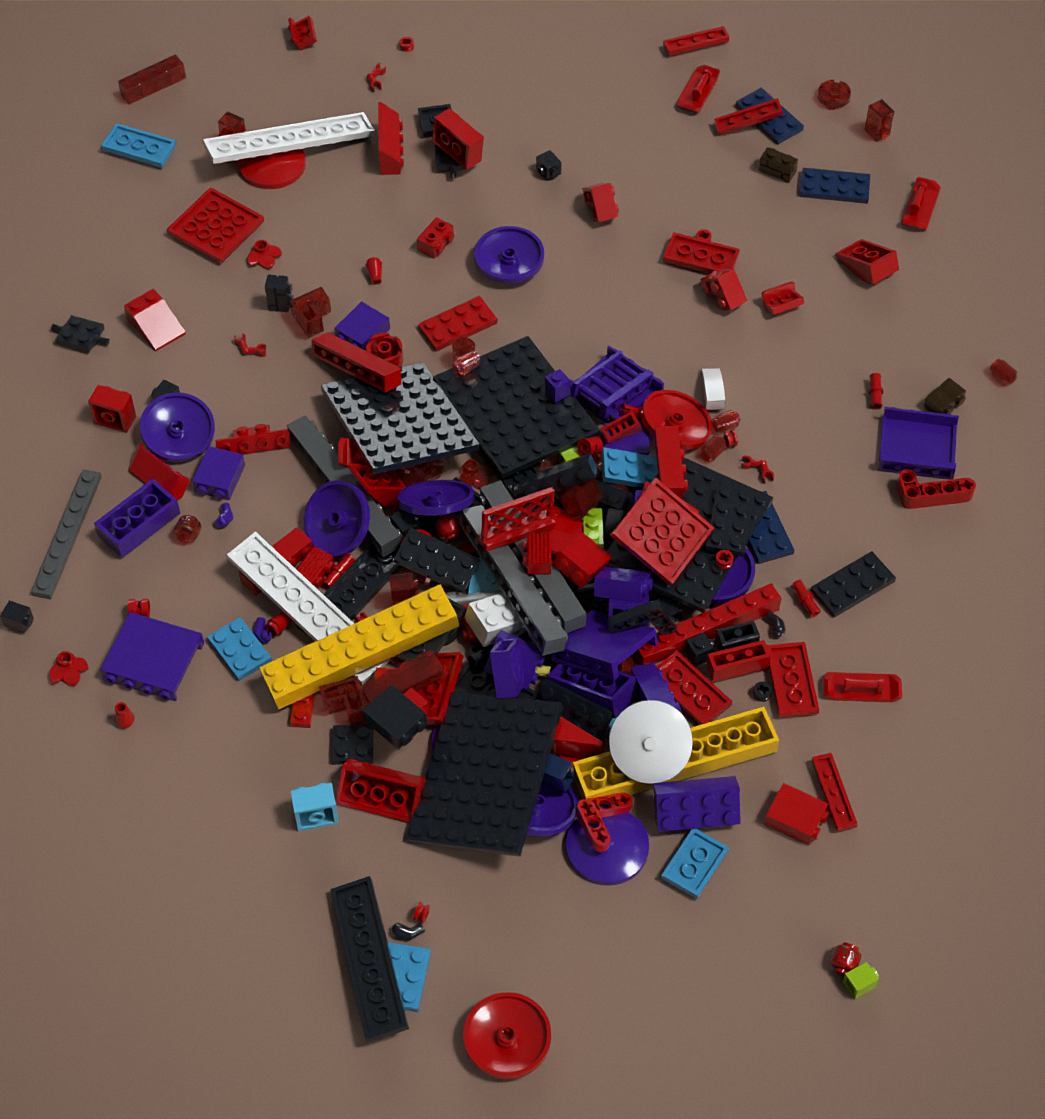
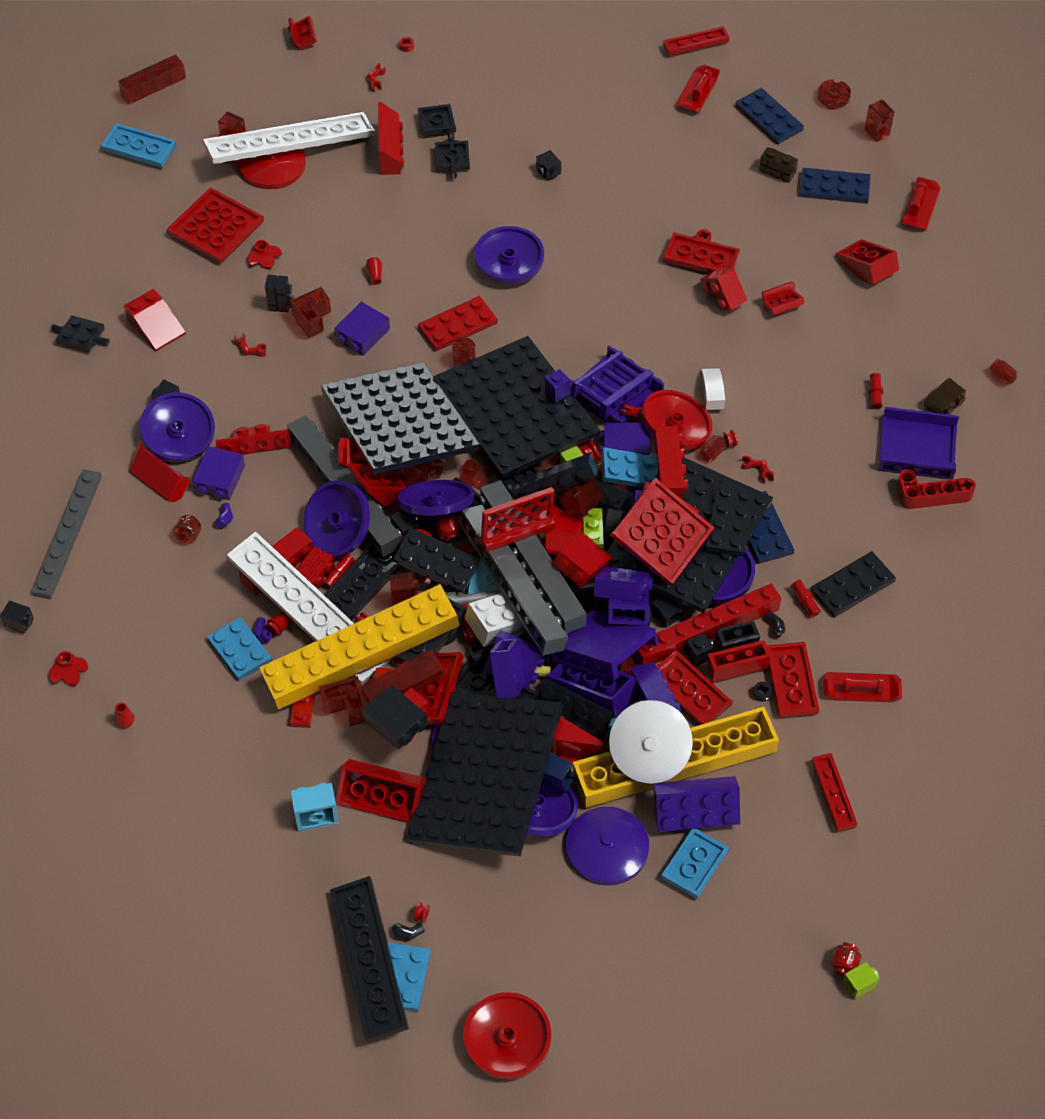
red brick [88,385,137,433] -> none
dark purple brick [94,479,180,558] -> none
dark purple panel [100,612,204,701] -> none
red wheel [128,599,150,617] -> none
red brick [311,332,402,392] -> none
black plate [332,725,374,765] -> none
red brick [366,333,403,367] -> none
red brick [417,217,454,259] -> none
red brick [433,108,484,170] -> none
clear red brick [453,351,481,375] -> none
red brick [523,533,551,574] -> none
red beam [576,793,633,852] -> none
red wheel [577,436,603,456] -> none
red brick [582,183,619,222] -> none
red slope [600,411,643,444] -> none
black beam [607,600,677,635] -> none
clear red brick [712,409,740,433] -> none
red plate [714,98,783,135] -> none
red bush [715,550,733,570] -> none
red brick [764,783,830,845] -> none

